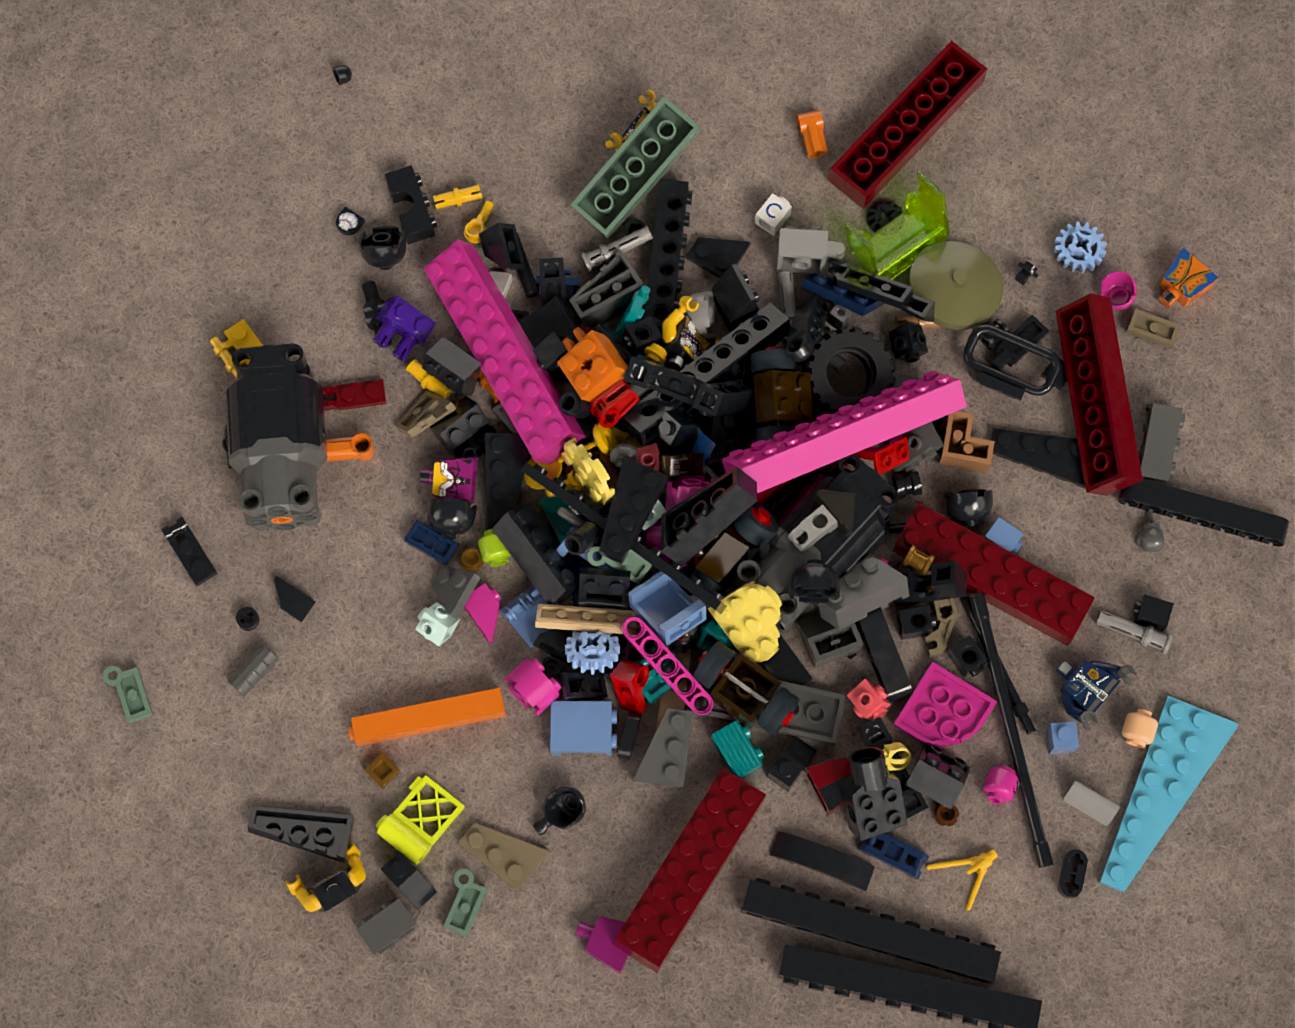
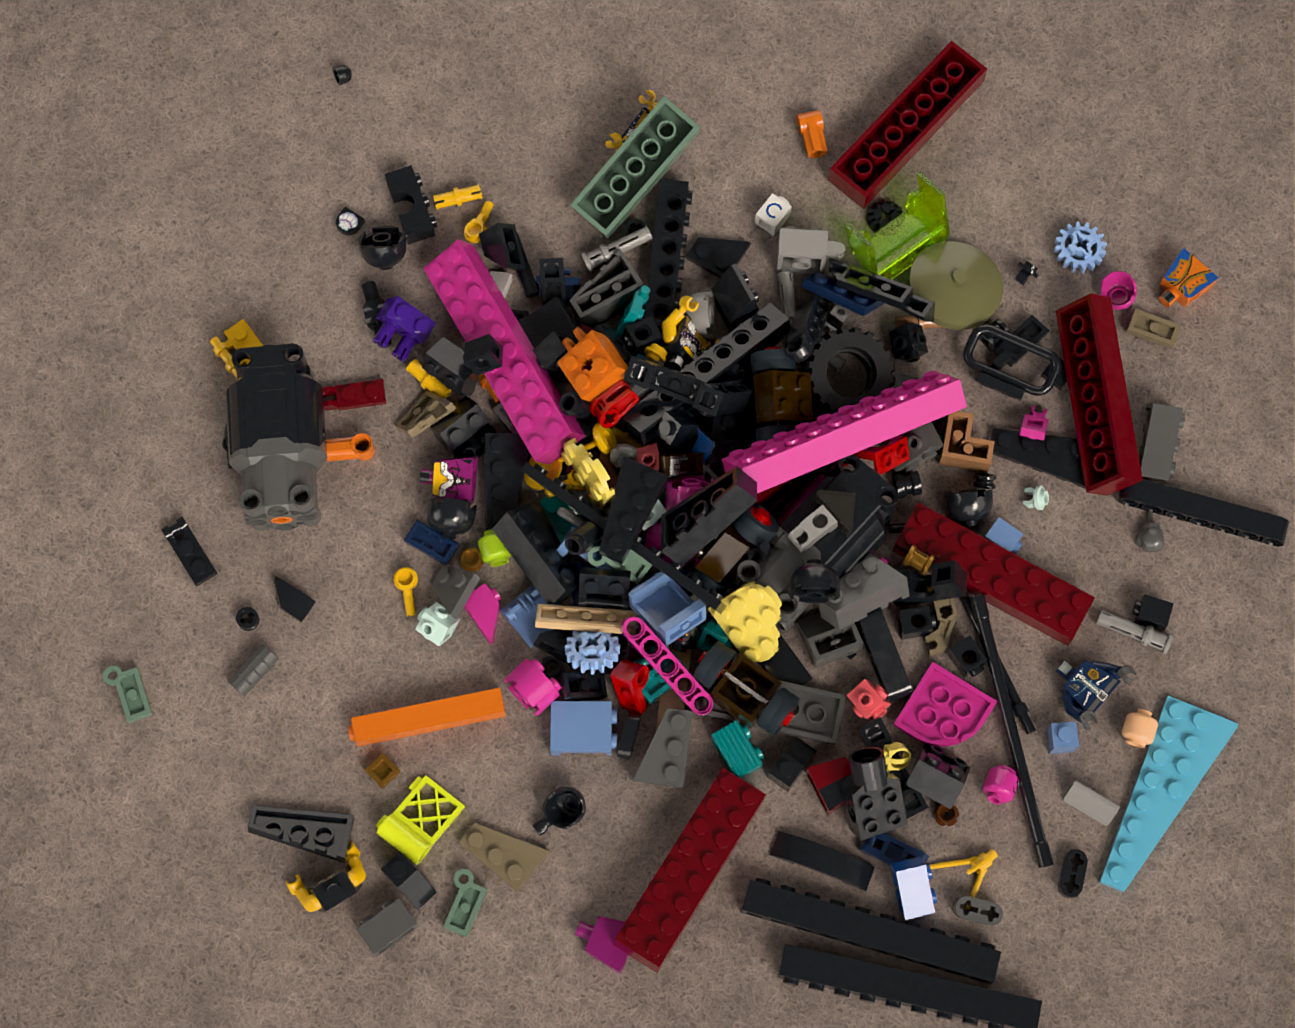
none -> yellow plate [393,567,418,617]
none -> black brick [463,334,503,376]
none -> piece [890,856,937,920]
none -> dark grey beam [953,896,1003,926]
none -> black bush [973,473,997,489]
none -> dark pink plate [1020,406,1049,441]
none -> light aqua plate [1023,486,1049,510]

